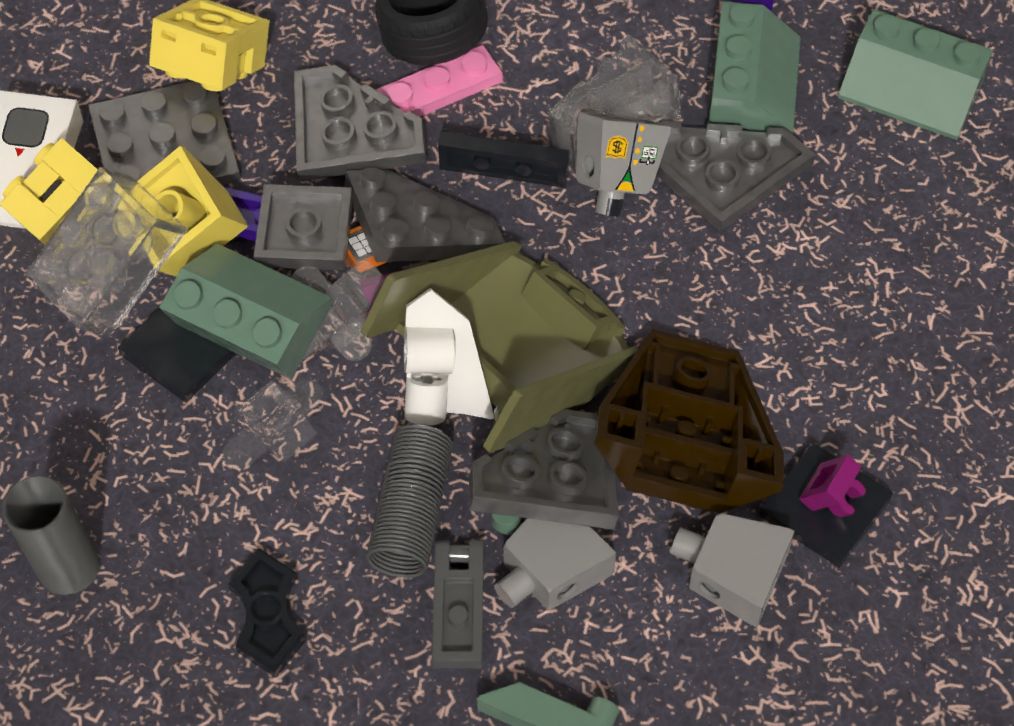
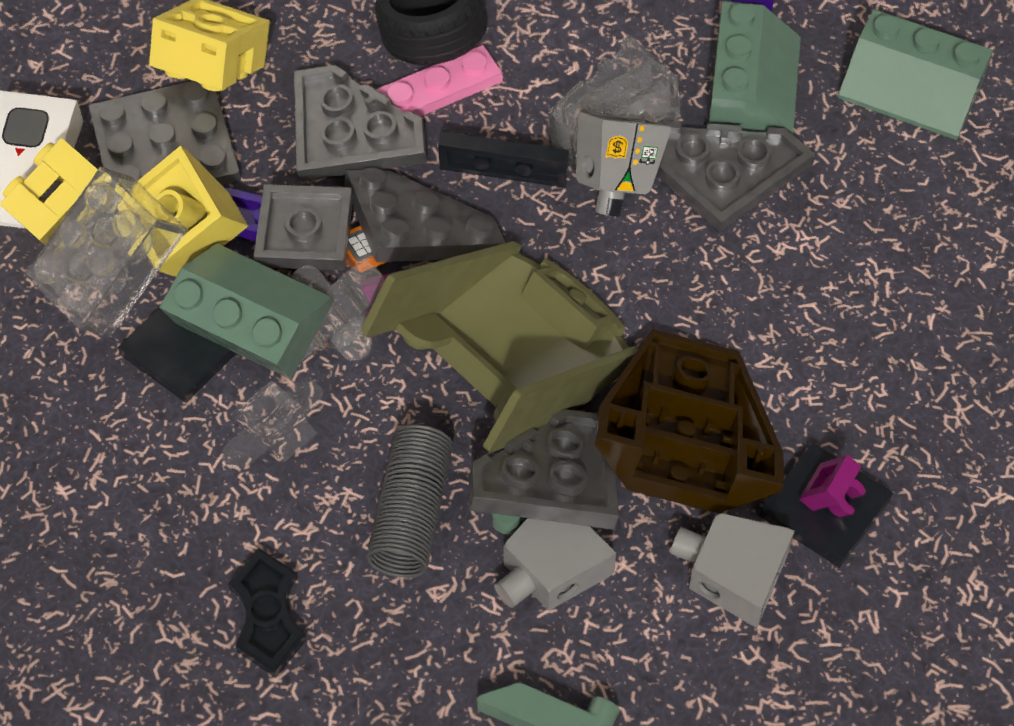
dark grey piece [2,476,99,595] -> none
white panel [404,288,494,425] -> none
dark grey plate [432,540,484,669] -> none

